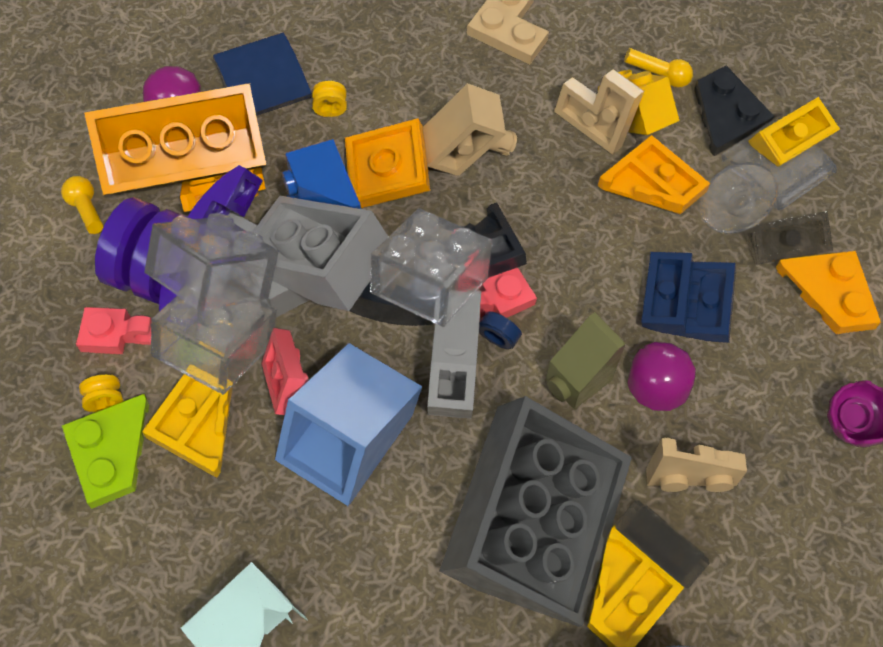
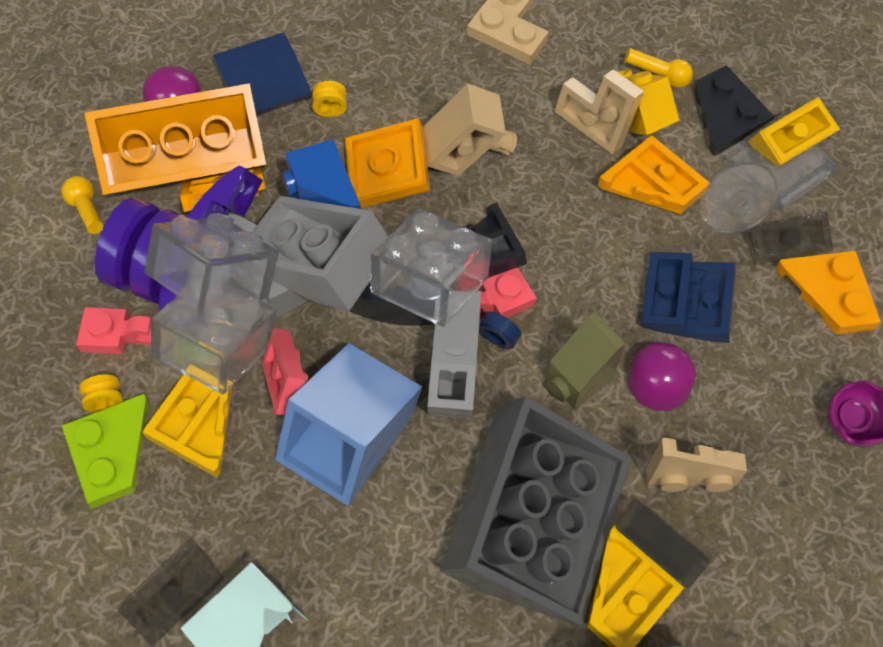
none -> clear smoke slope [116,541,224,647]

